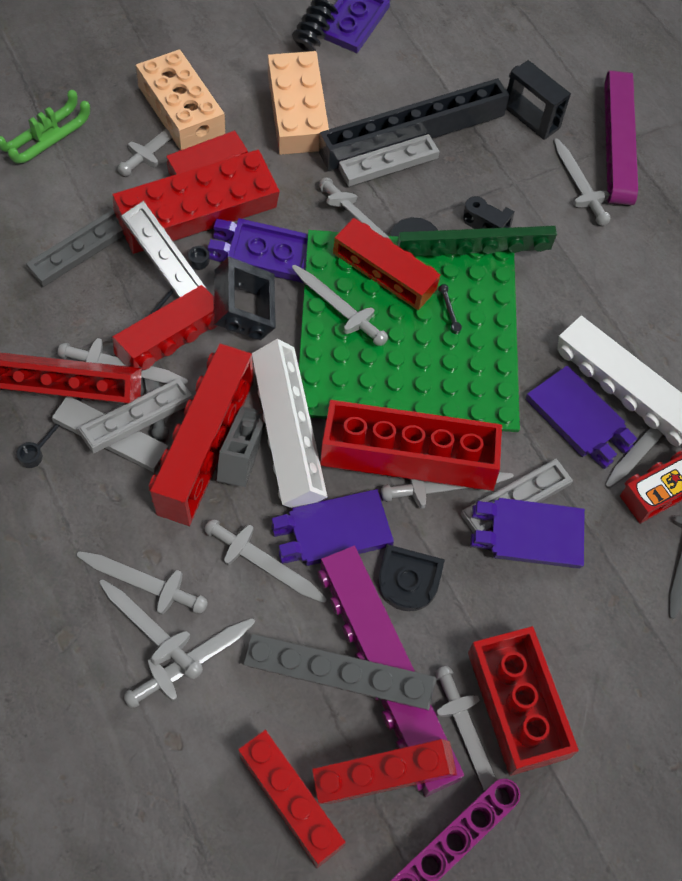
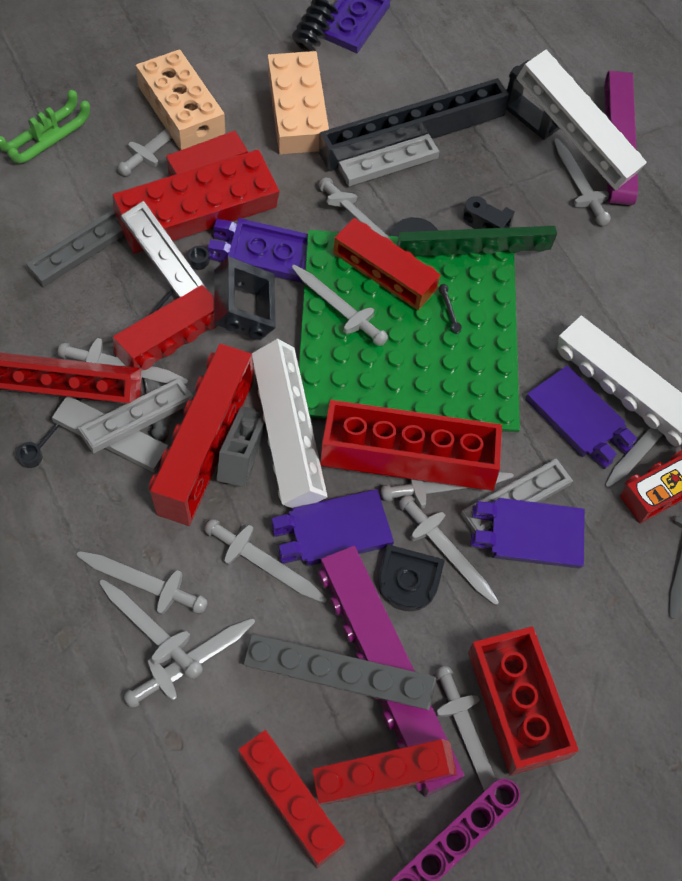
none -> light grey sword [399,495,498,605]
none -> white brick [516,50,647,191]

